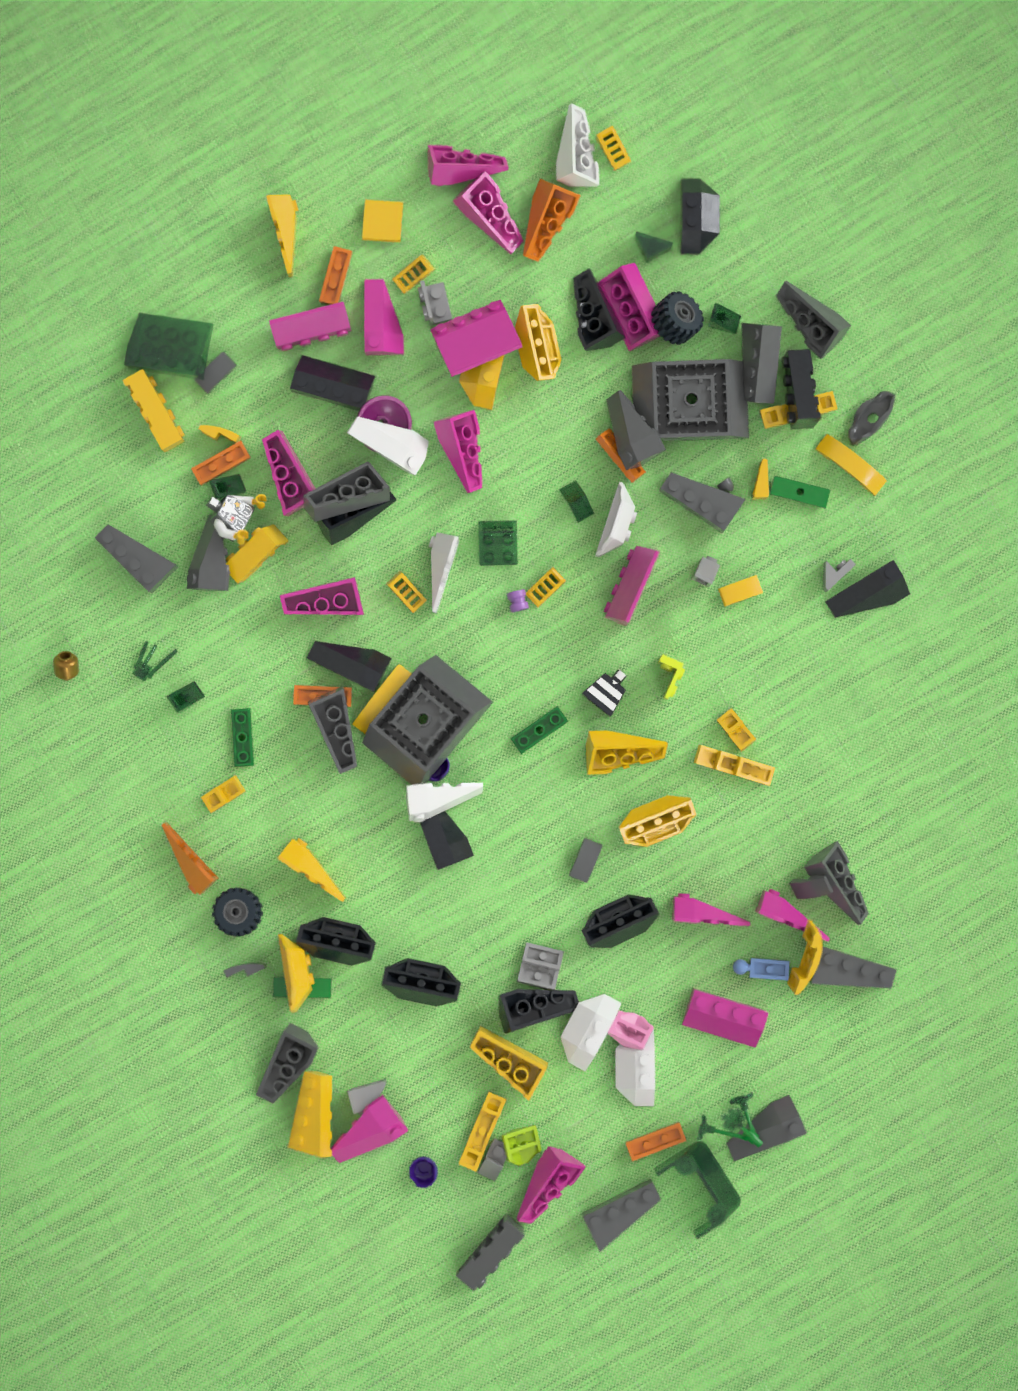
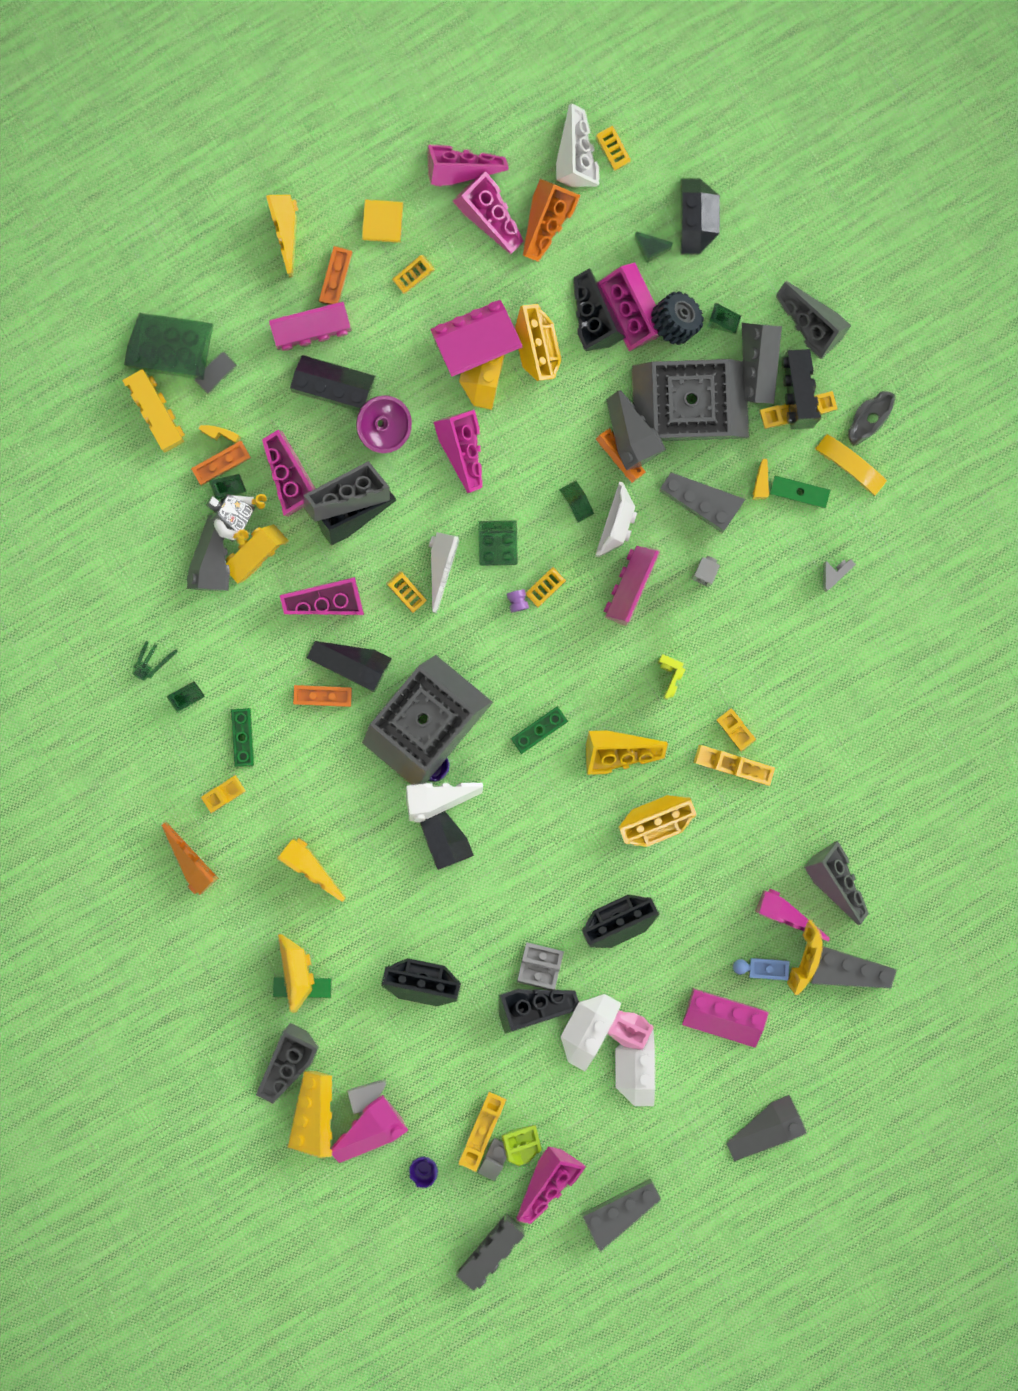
pearl gold head [53,651,79,681] -> none
dark grey wedge [95,524,179,593] -> none
black wheel [212,888,263,936] -> none
dark grey slope [224,963,267,978] -> none
black wedge [296,917,376,966] -> none
dark grey wedge [308,686,357,774] -> none
white wedge [347,417,429,475] -> none
yellow slope [352,664,412,735] -> none
dark pink wedge [364,279,404,356] -> none
light grey bracket [418,281,452,326] -> none
yellow wedge [470,1026,548,1101] -> none
dark grey slope [569,838,602,883] -> none
torso [582,669,627,717] -> none
orange plate [625,1122,686,1161] -> none
clear green windscreen [654,1141,741,1240] -> none
dark pink wedge [672,893,750,926] -> none
clear green plant [697,1092,763,1148] -> none
dark grey hinge [717,477,734,493] -> none
yellow slope [718,575,763,607] -> none
dark grey slope [790,875,833,899] -> none
black wedge [825,560,910,618] -> none

